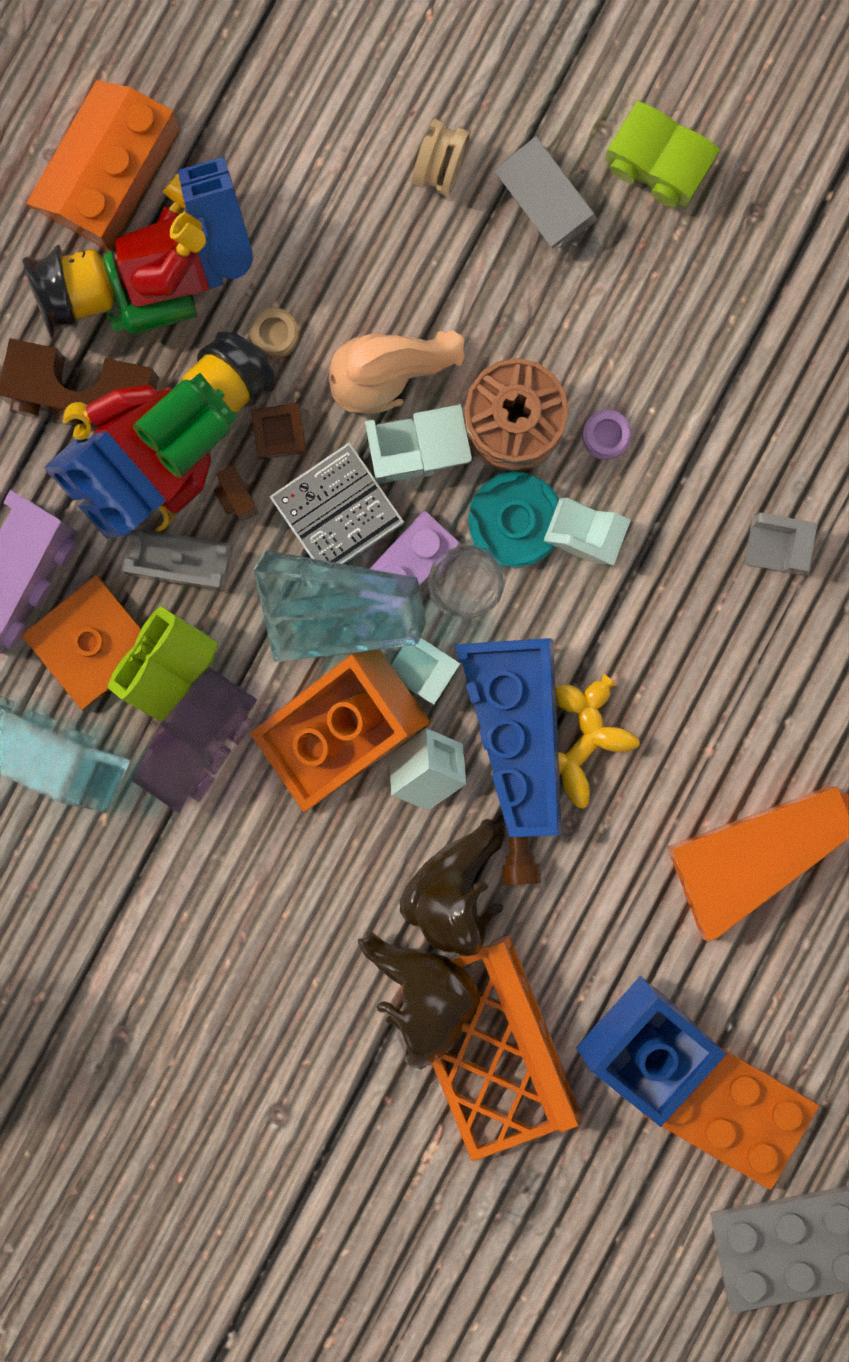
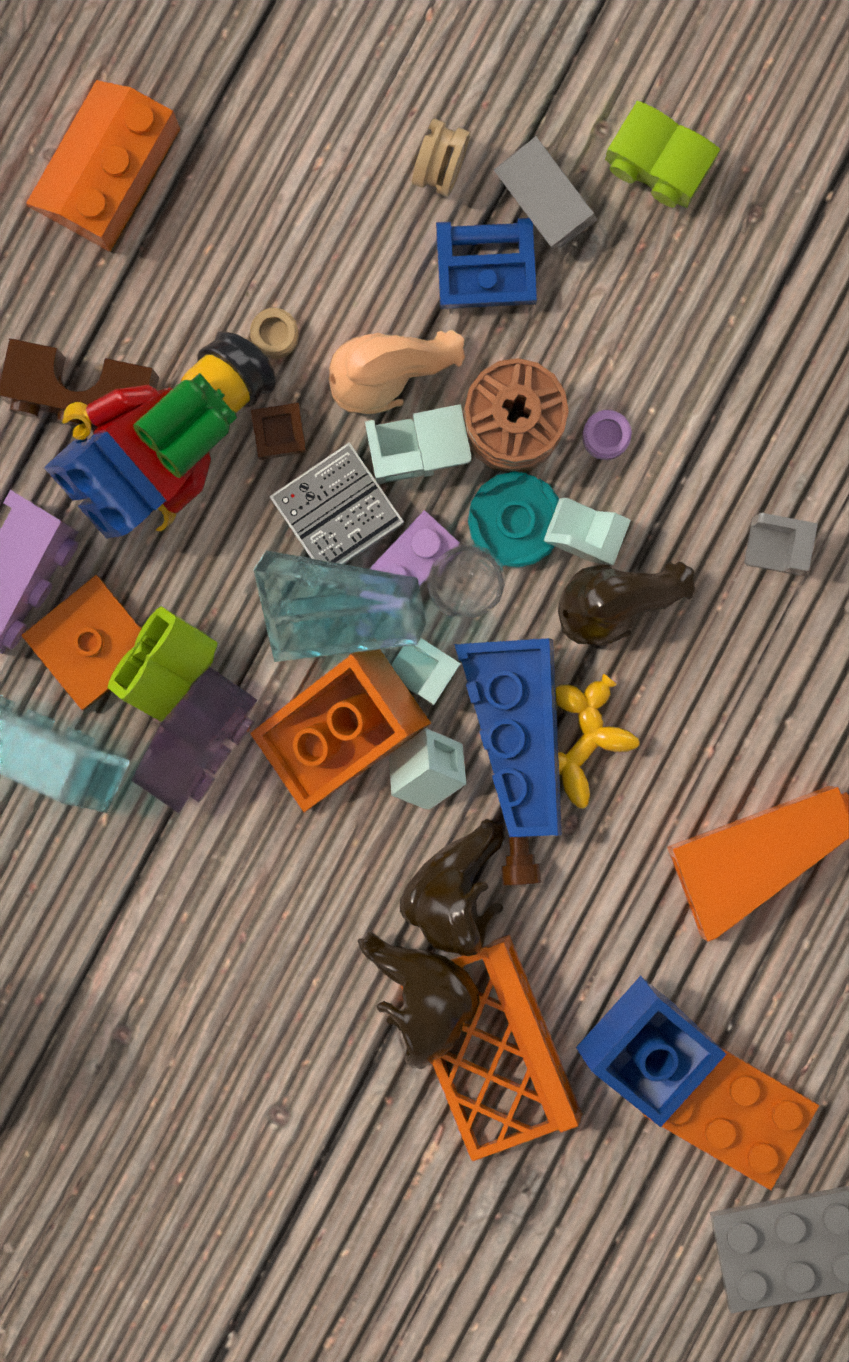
piece [23,156,253,339] -> none
light grey hinge [122,528,232,592] -> none
reddish brown plate [214,465,259,522] -> none
none -> blue plate [436,218,537,309]
none -> dark brown piece [558,562,695,646]

